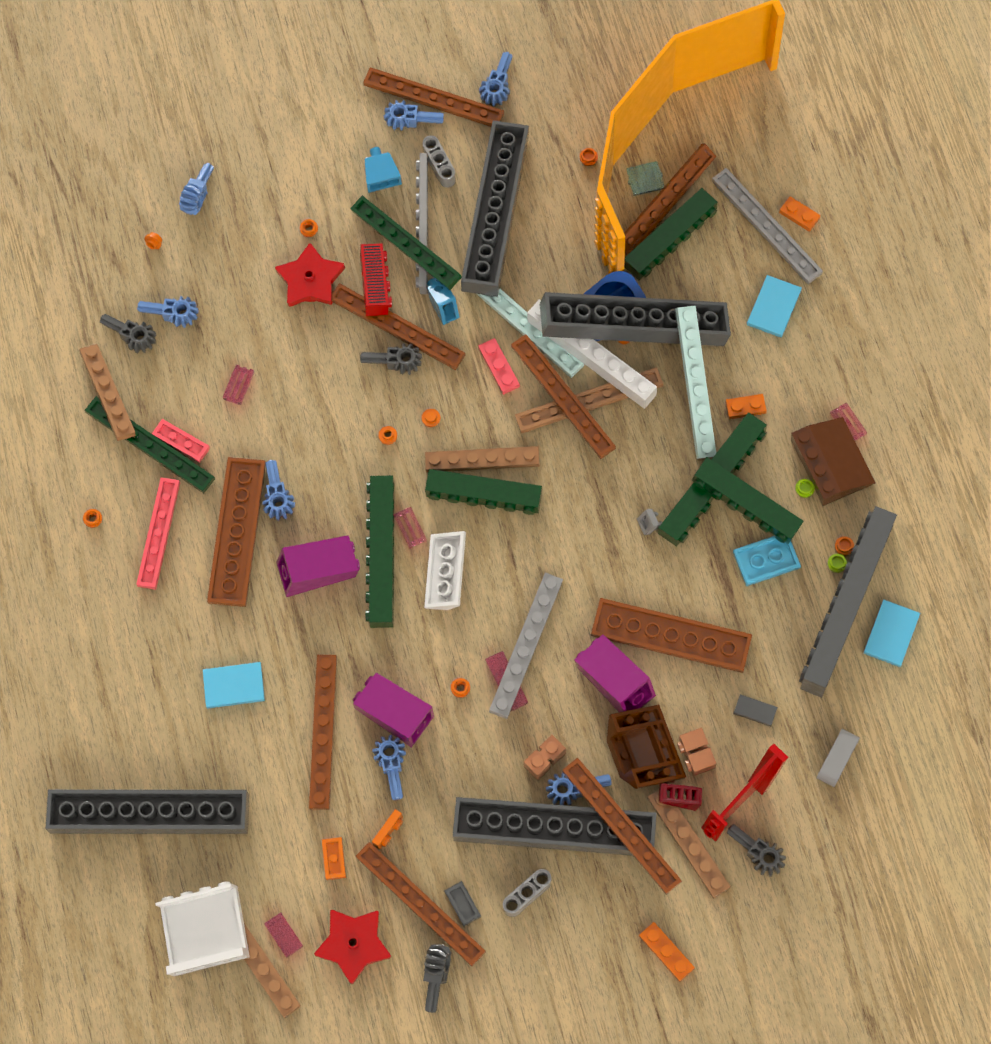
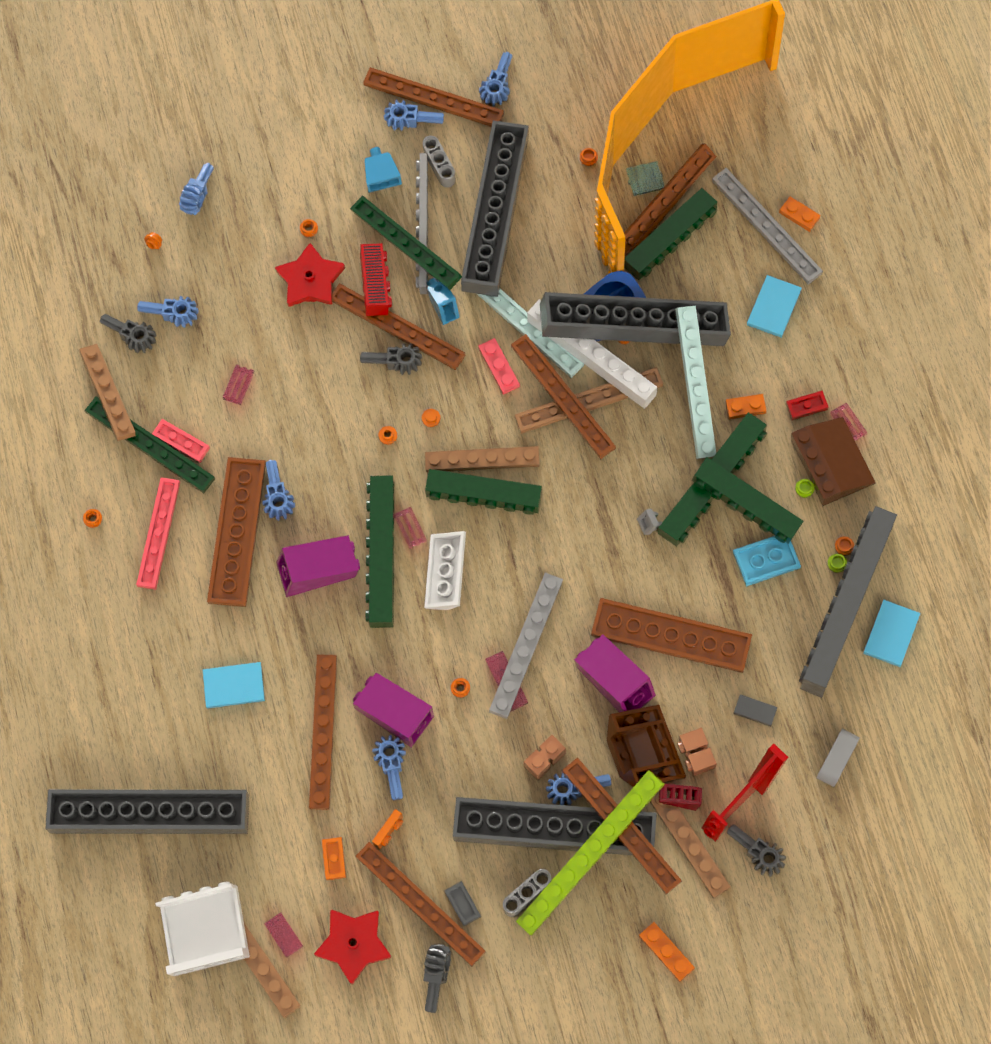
none -> lime plate [516,770,665,935]
none -> red plate [786,391,829,420]

